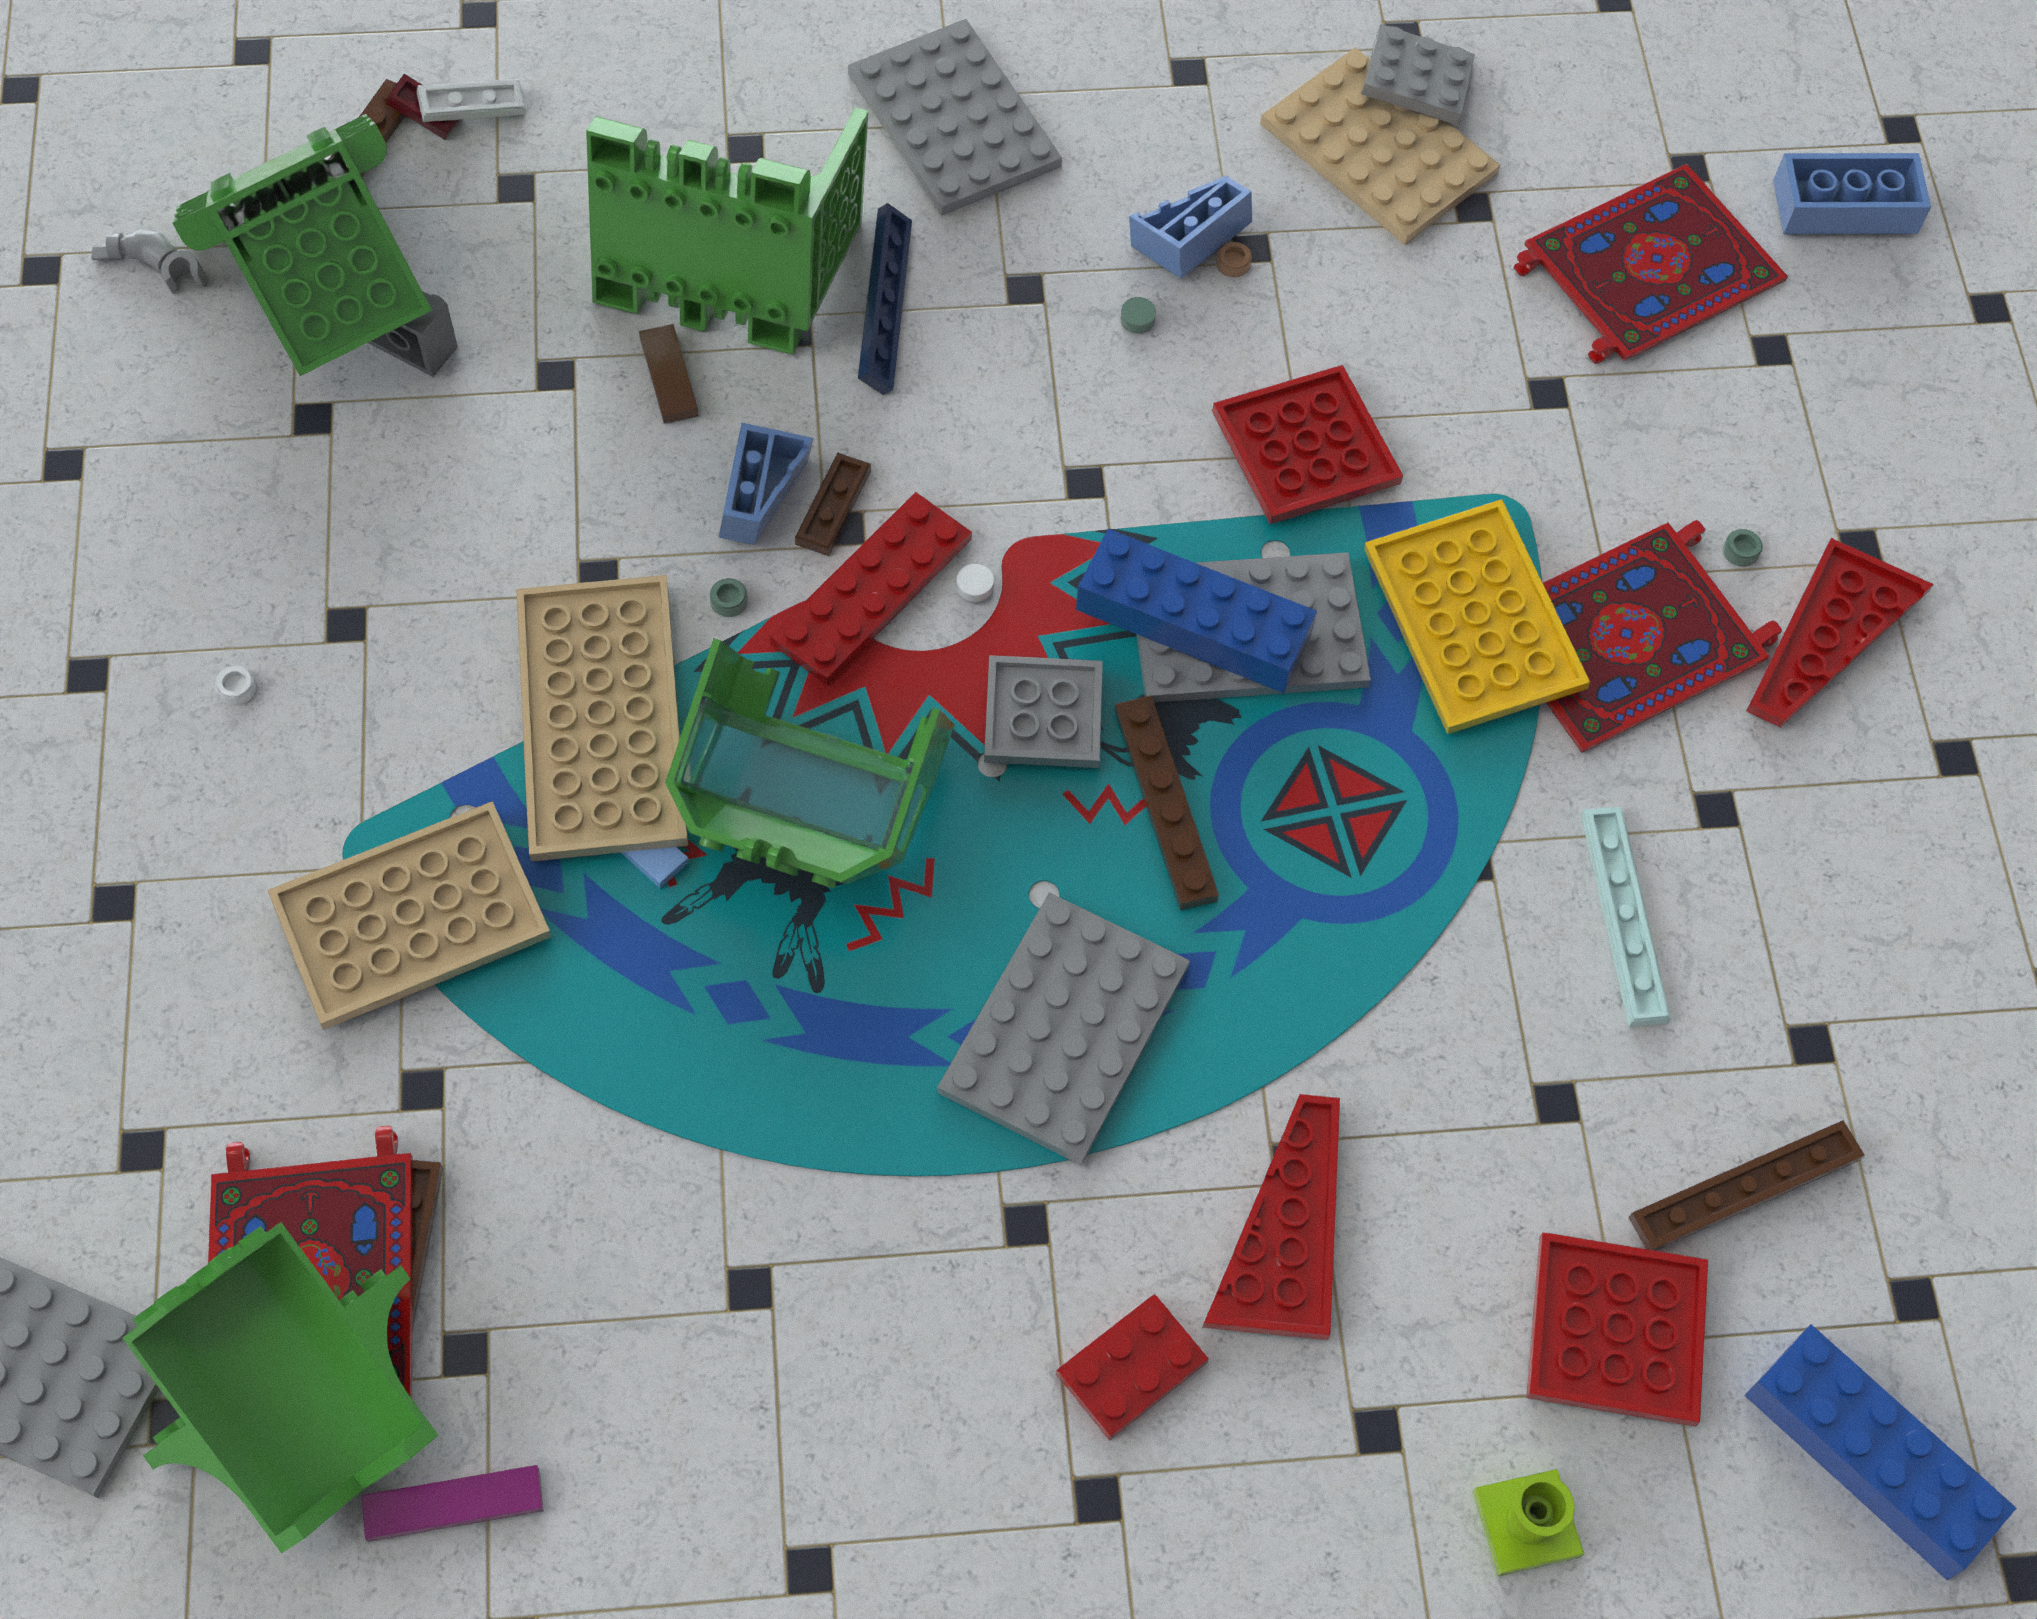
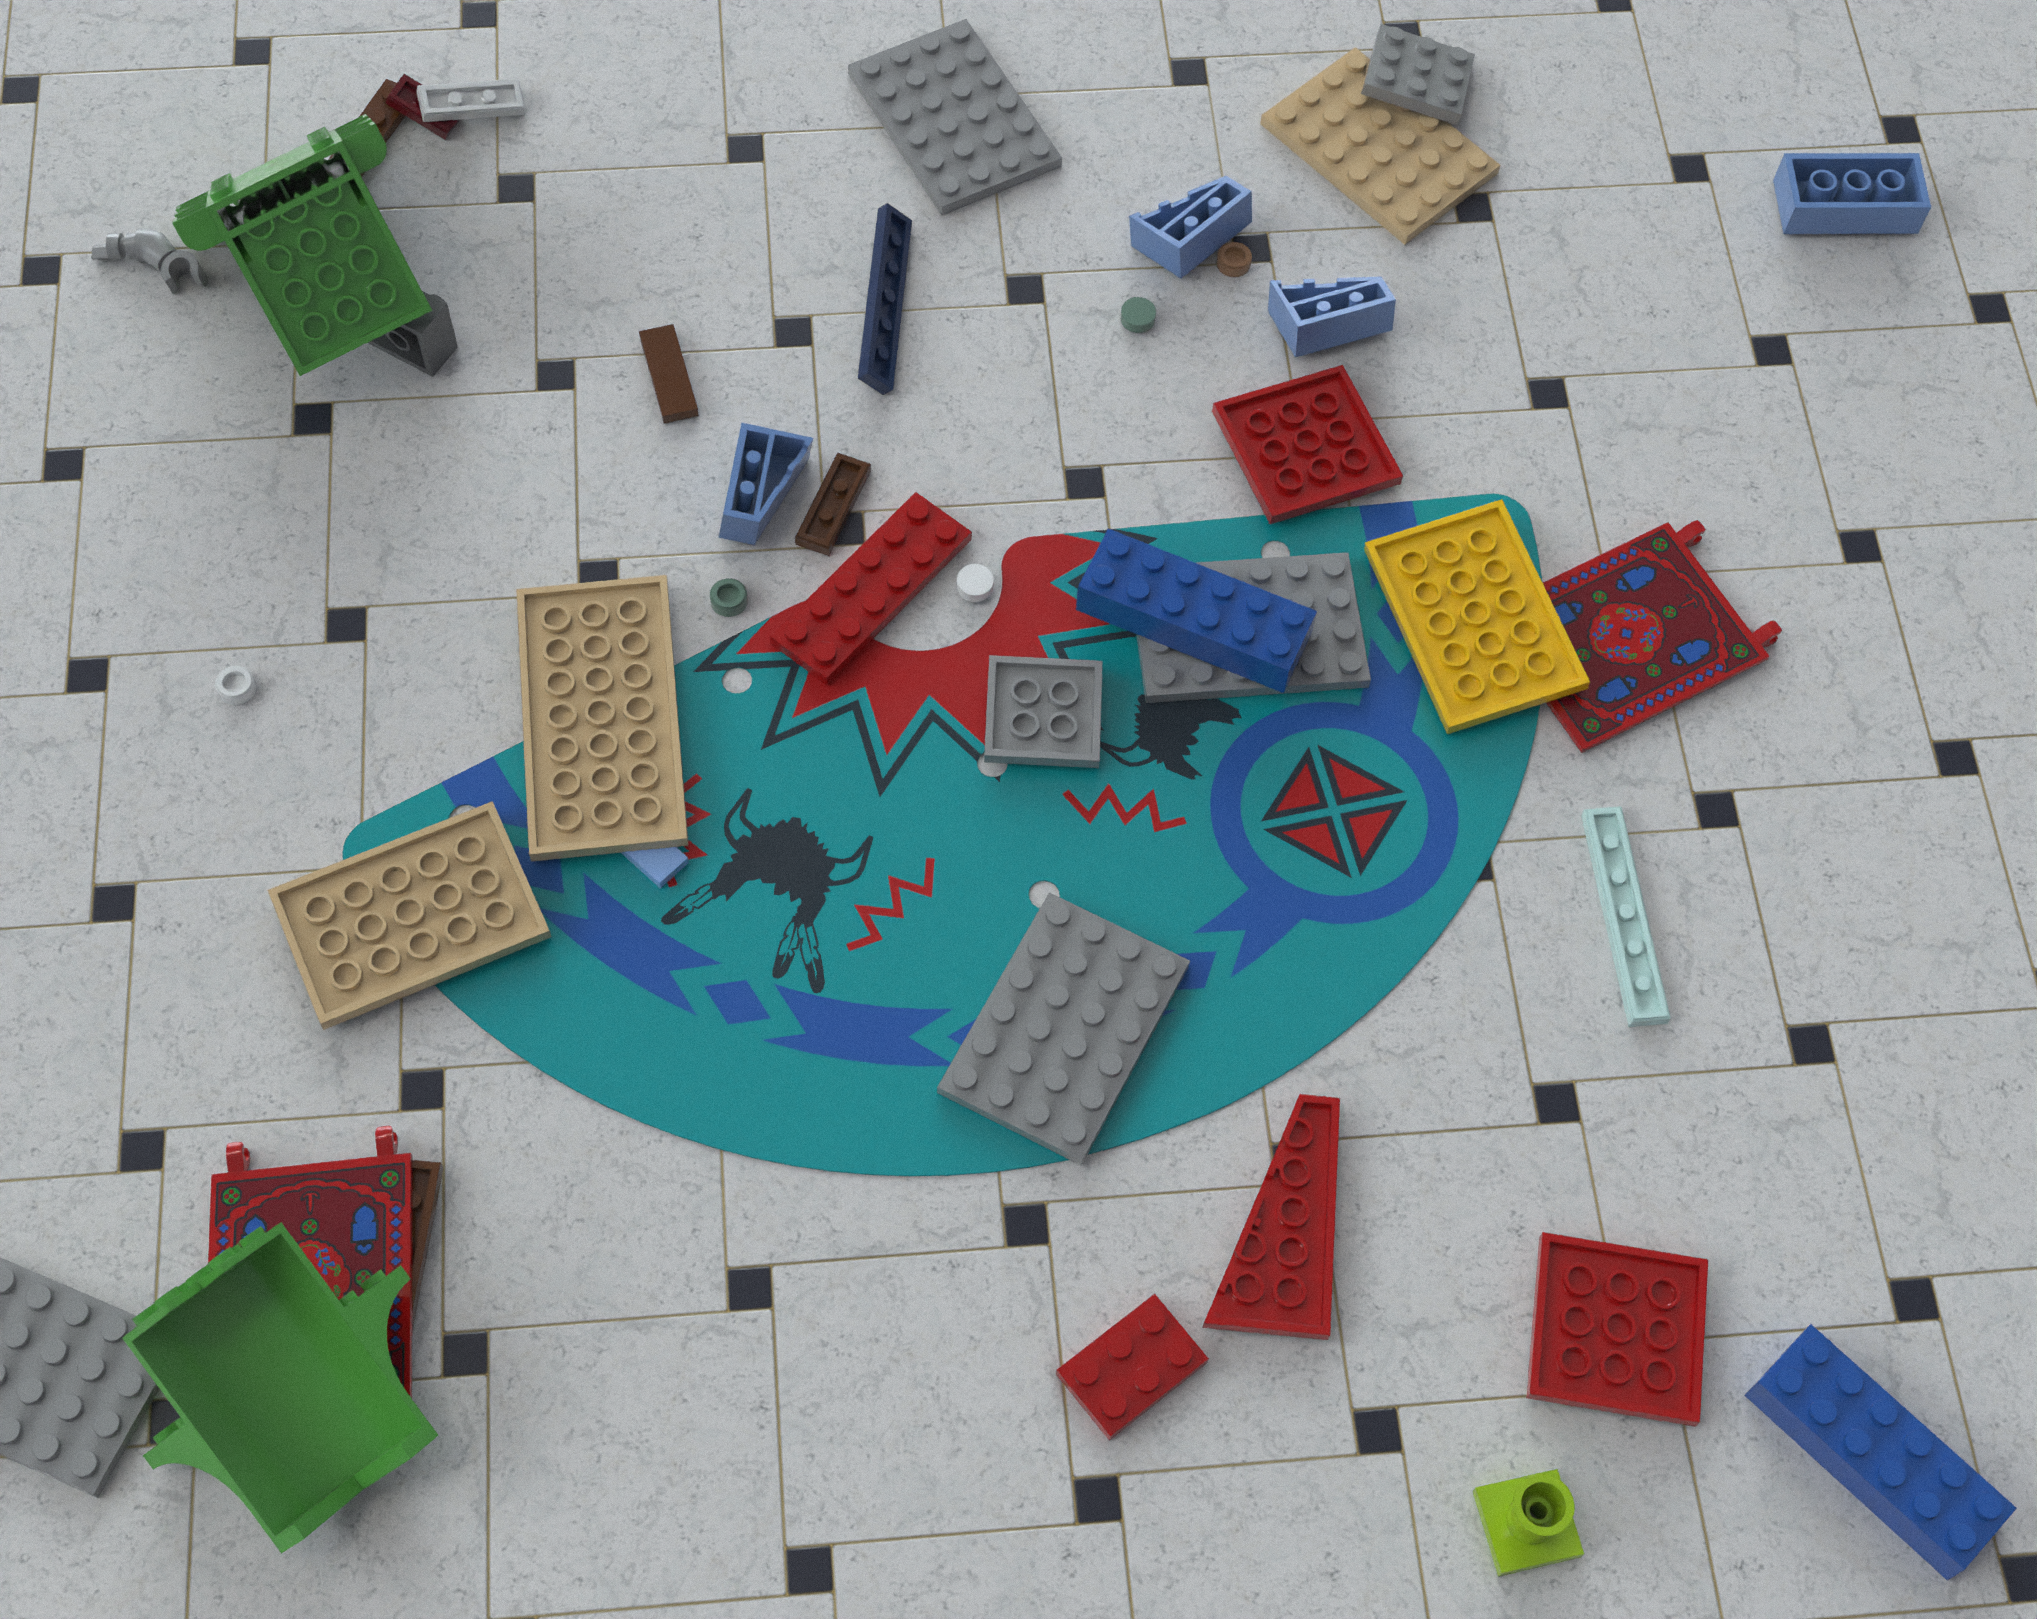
magenta tile [362,1465,544,1542] -> none
bright green bracket [586,107,869,355] -> none
windscreen [665,638,955,889] -> none
reddish brown plate [1114,696,1219,910] -> none
flag [1513,164,1788,364] -> none
reddish brown plate [1629,1120,1865,1251] -> none
sand green tile [1723,529,1763,567] -> none
red wing [1746,538,1934,728] -> none
none -> medium blue wedge [1268,276,1396,358]

